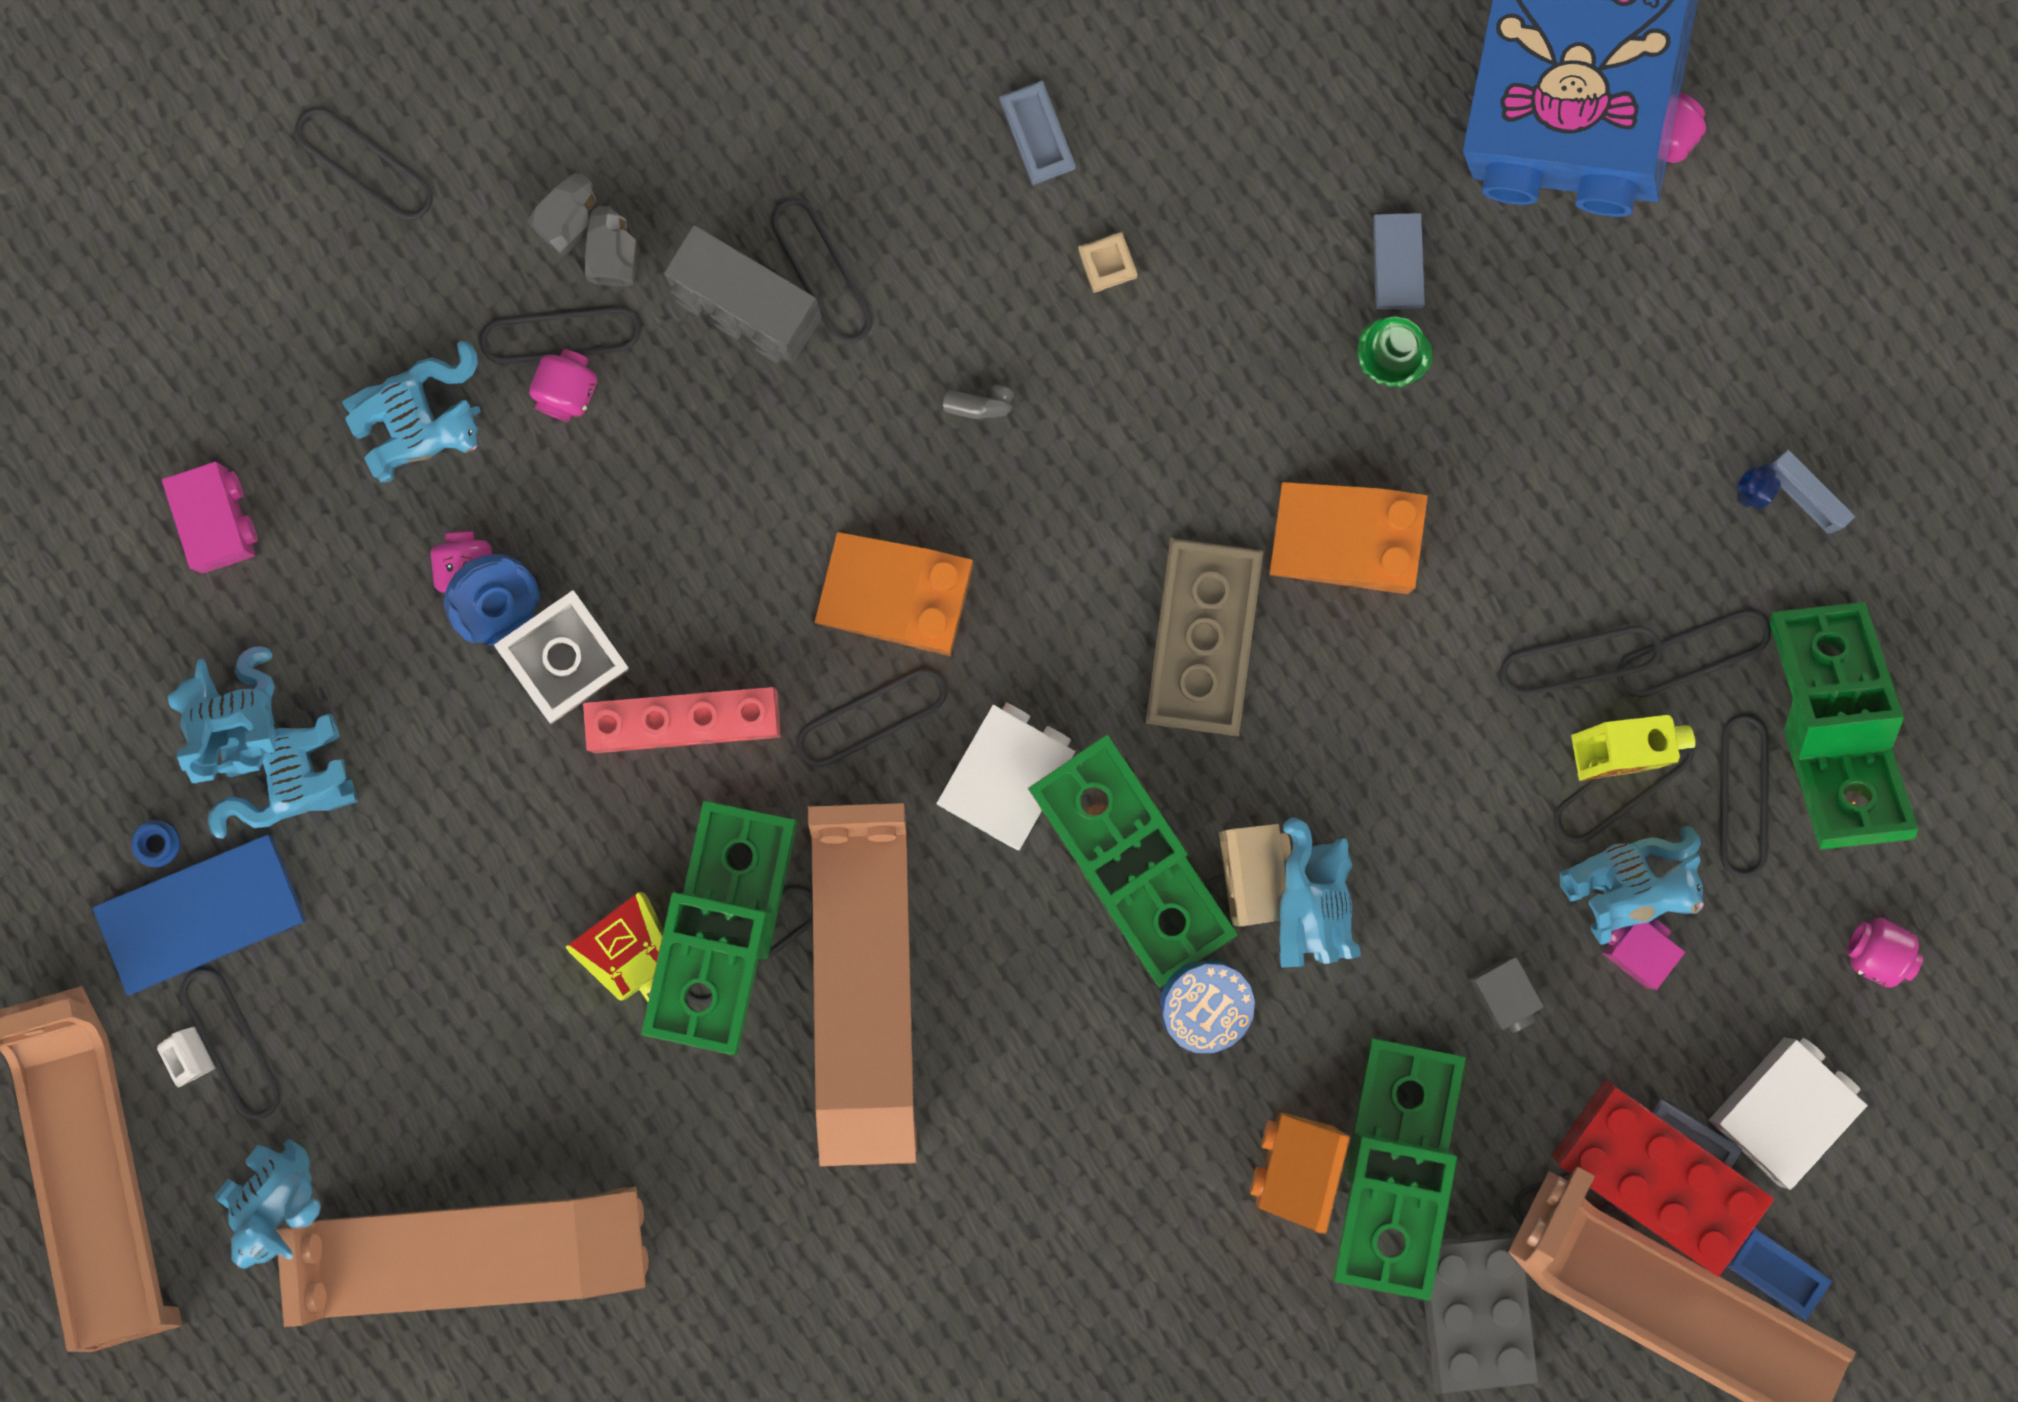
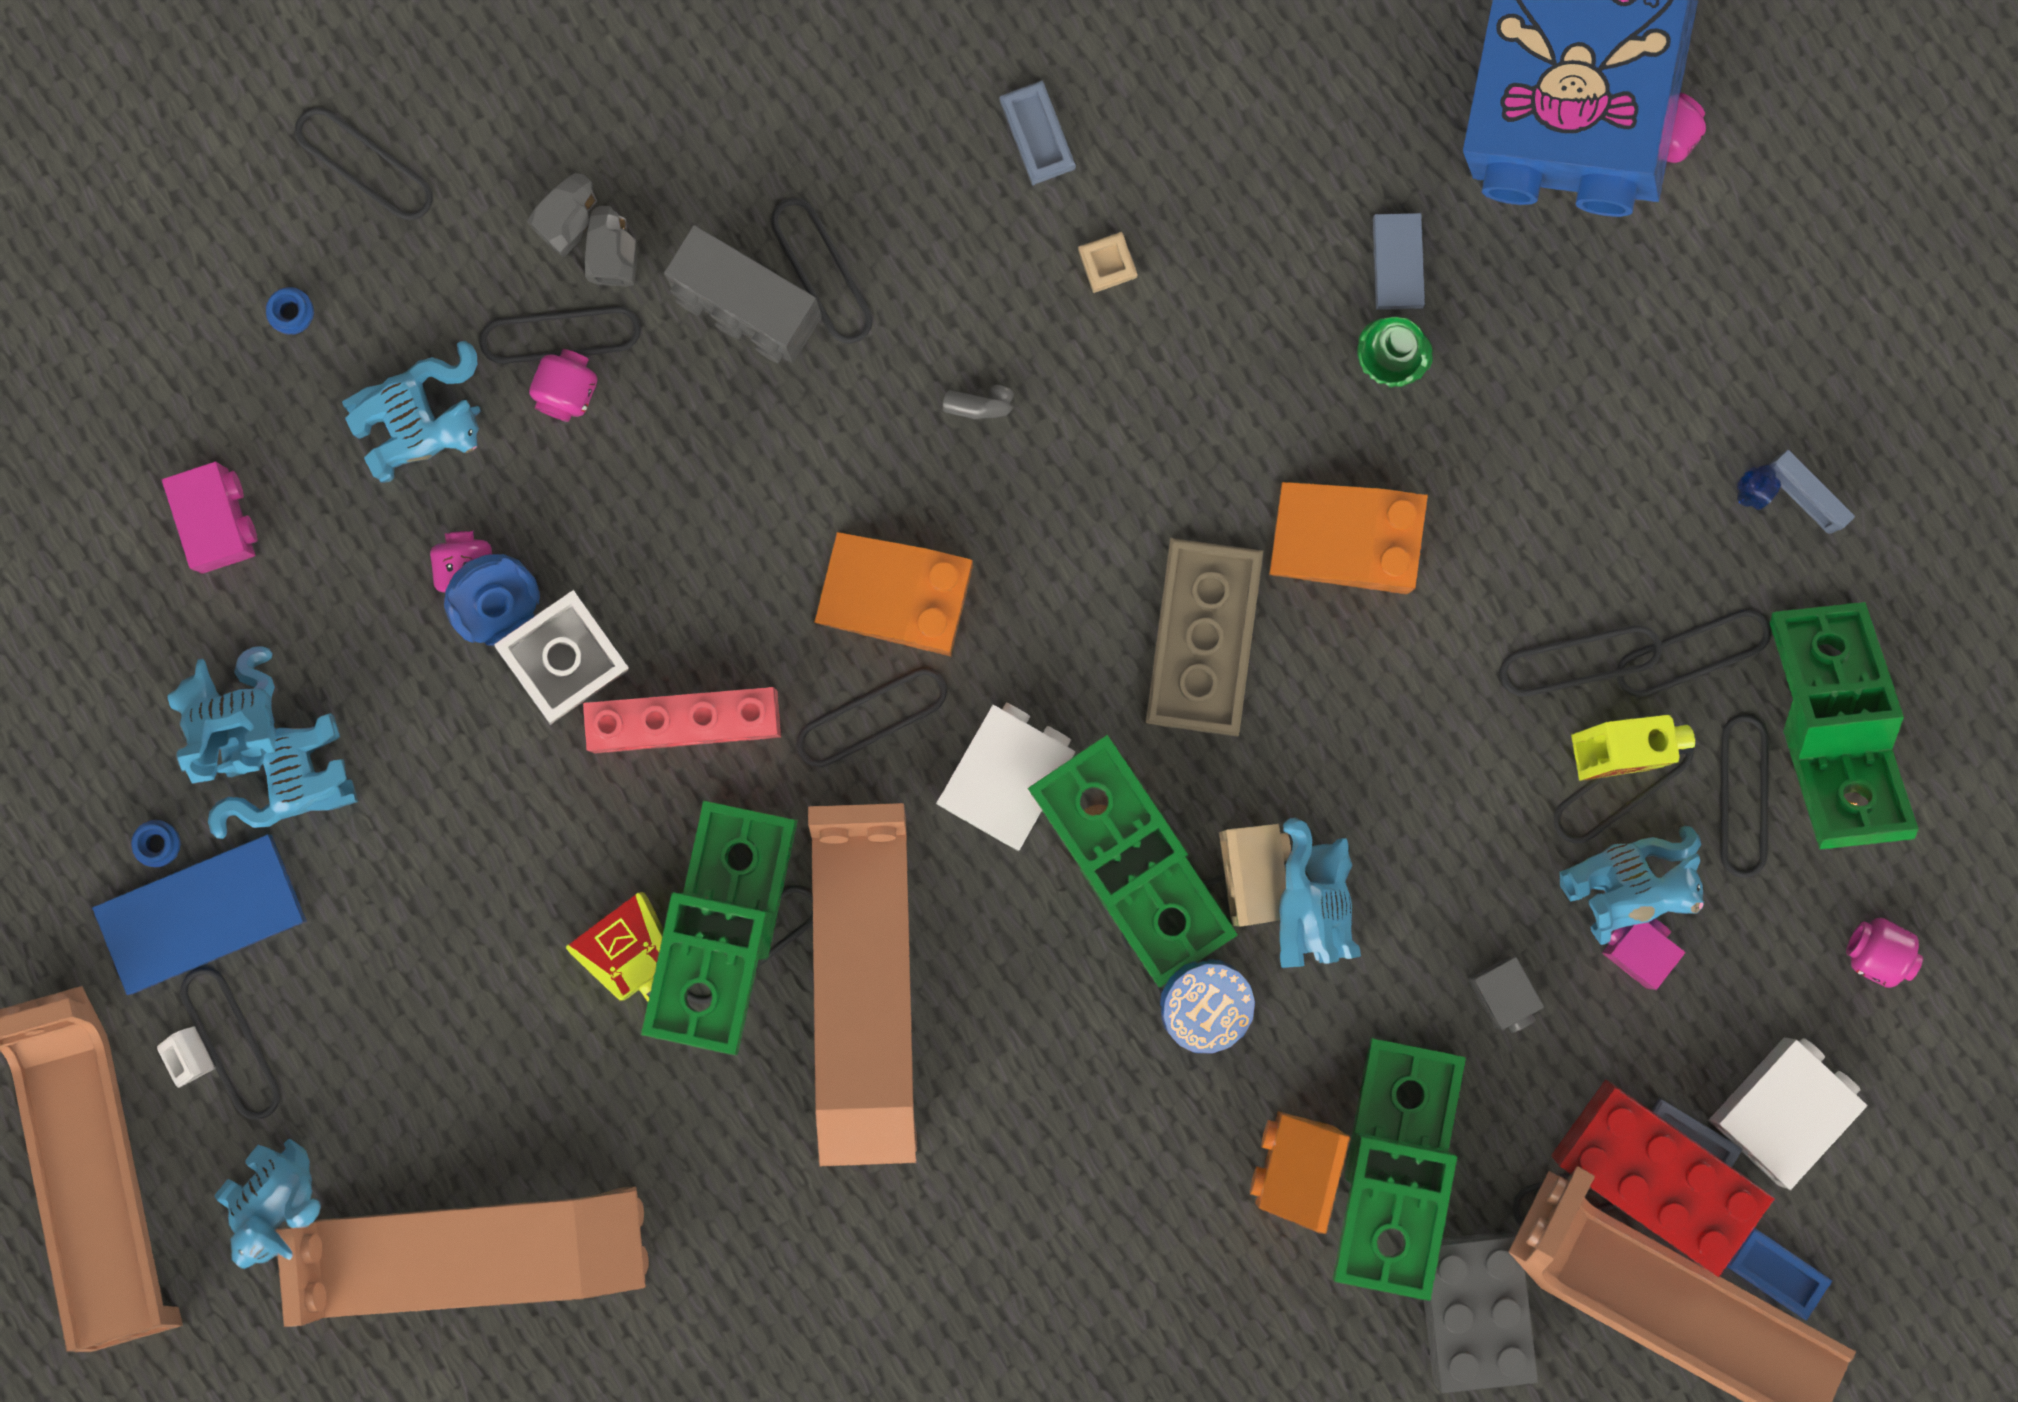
none -> blue plate [266,287,314,335]

